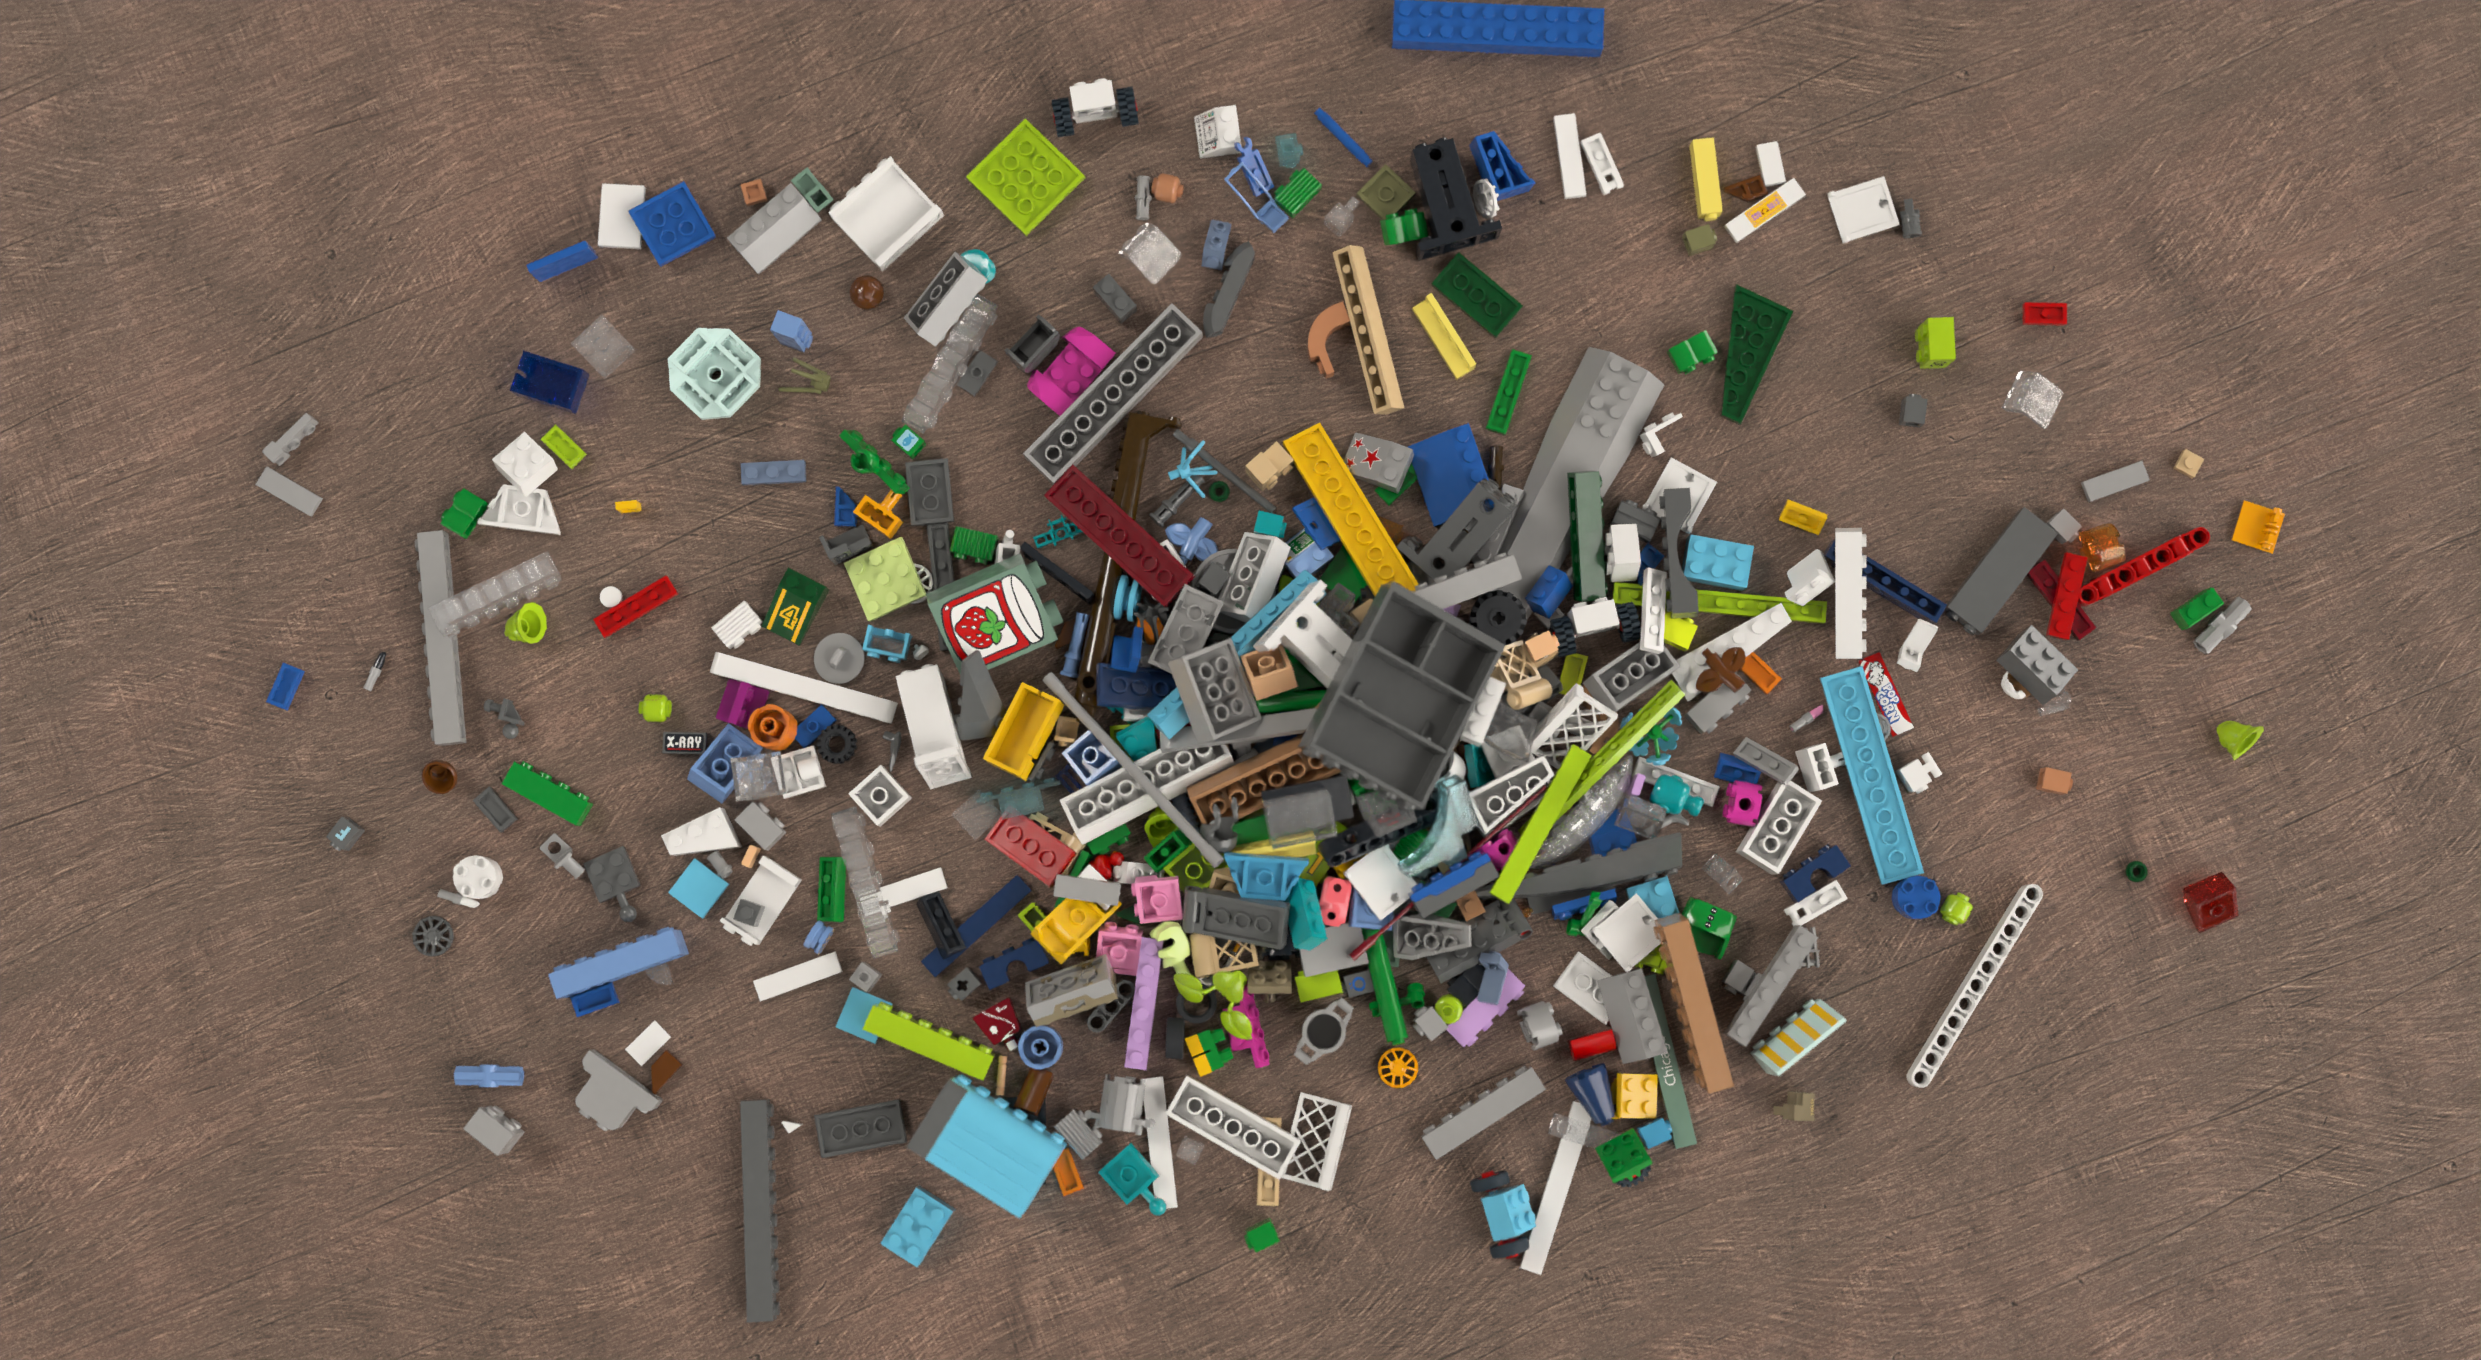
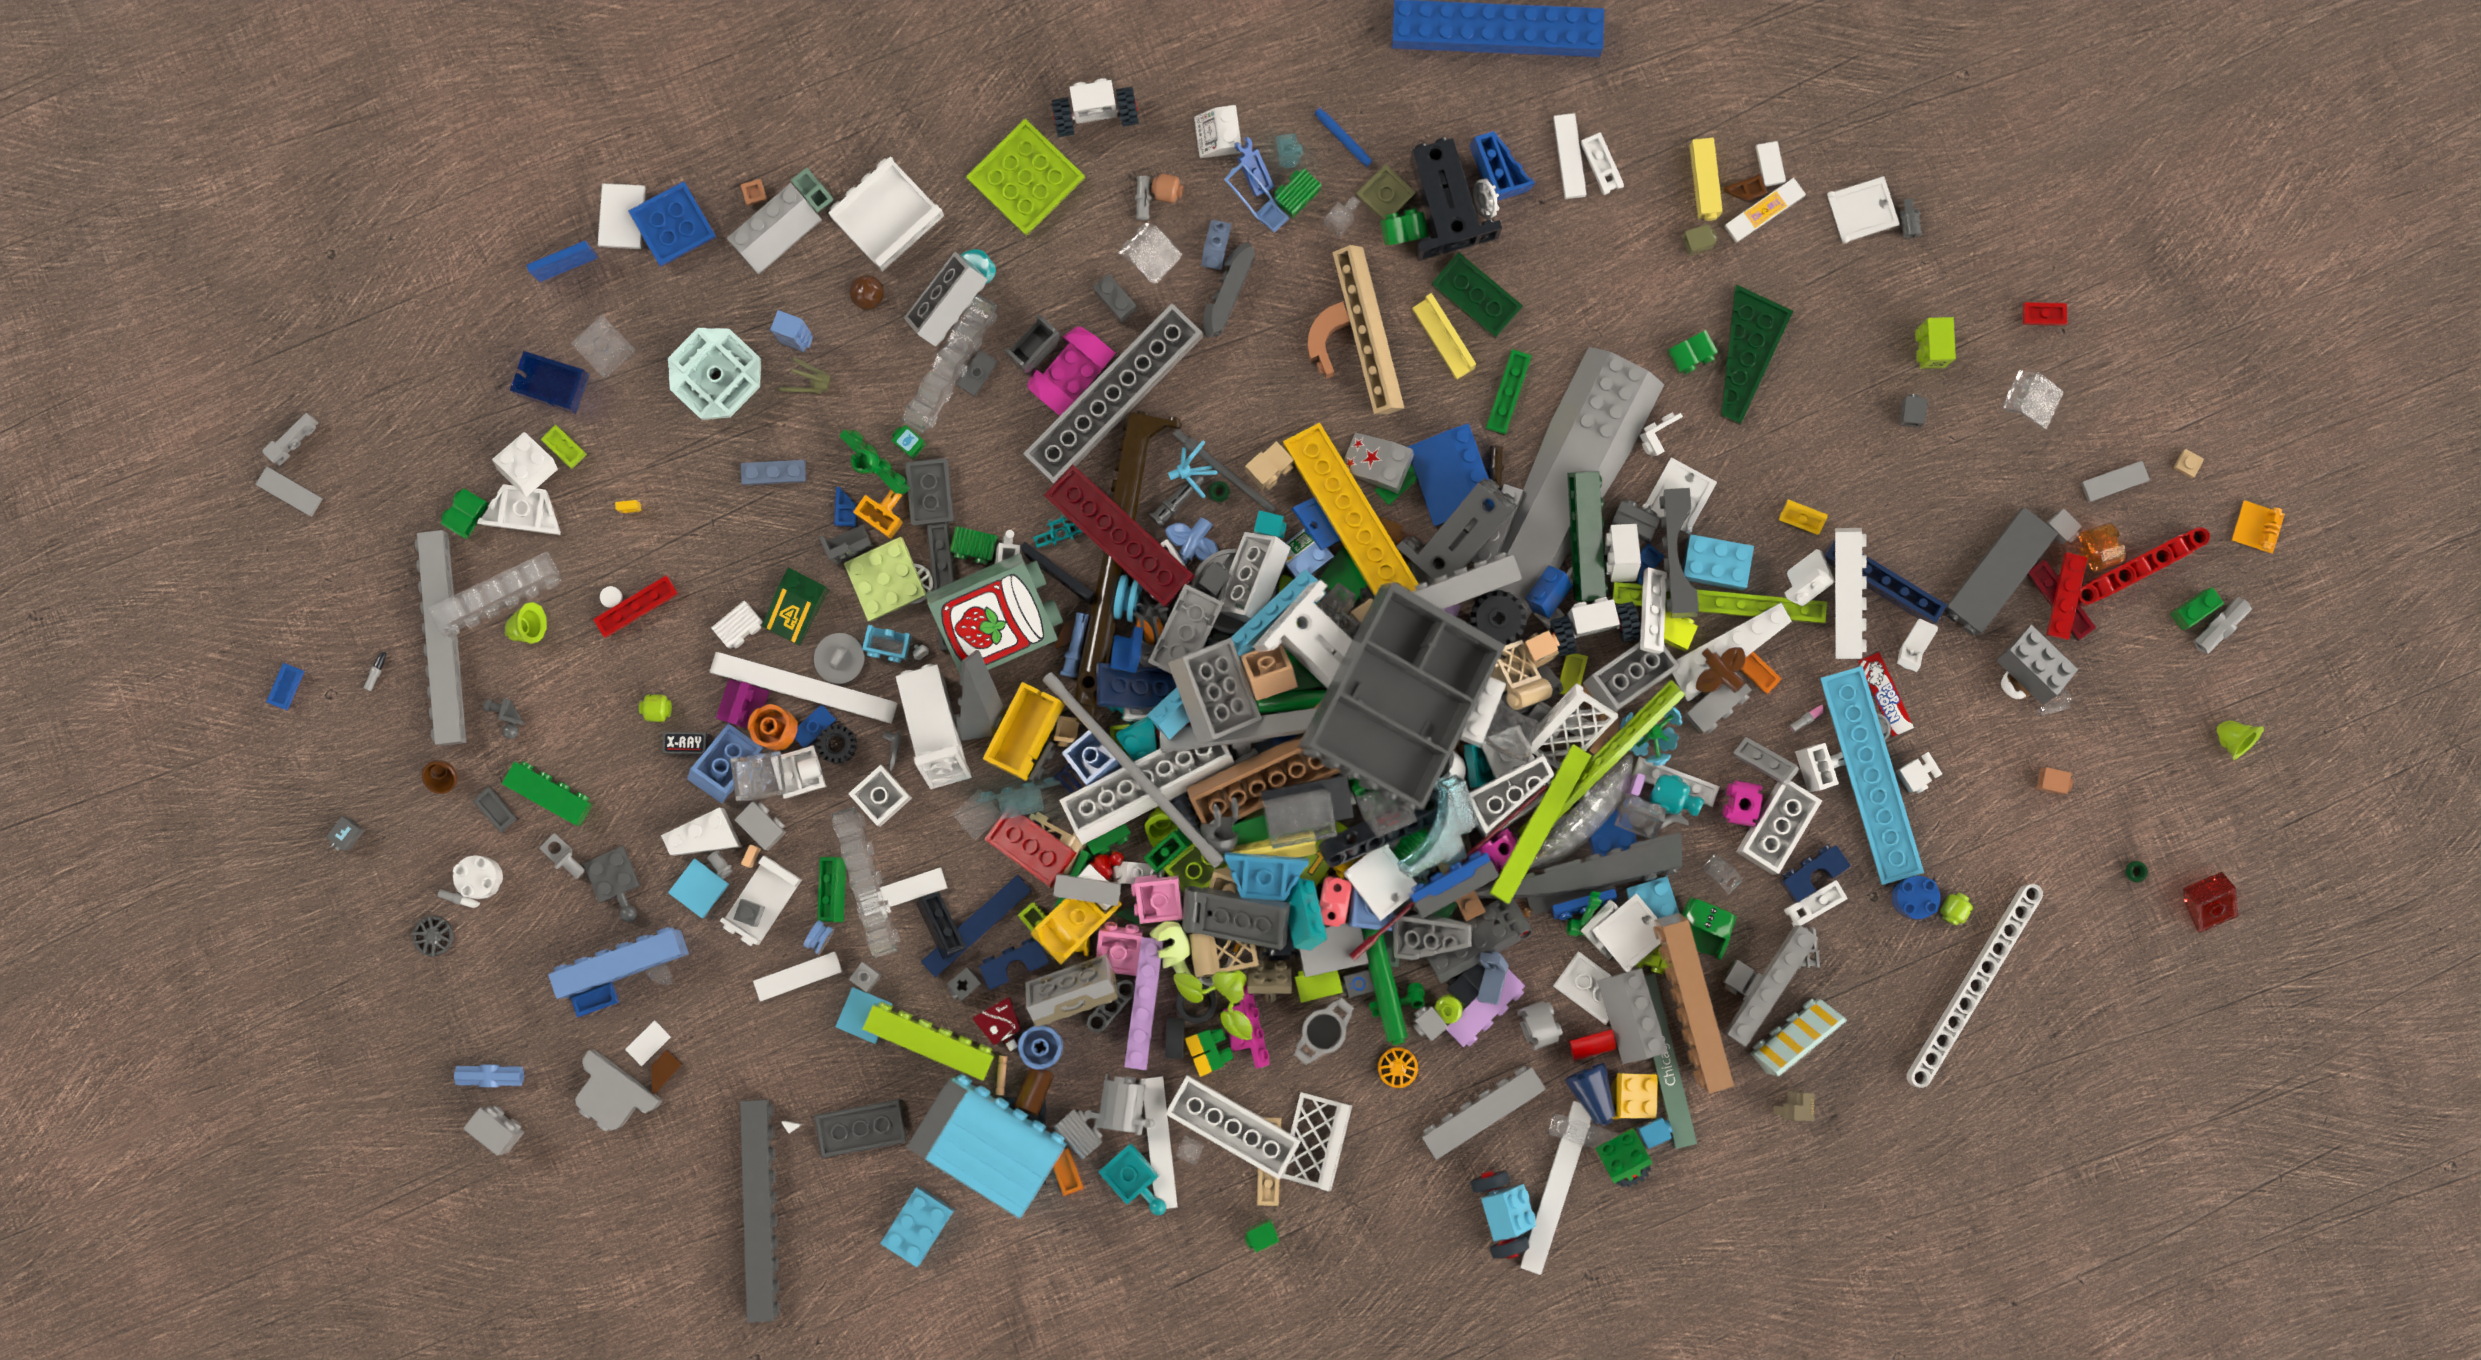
blue slope [1714,753,1761,784] -> none

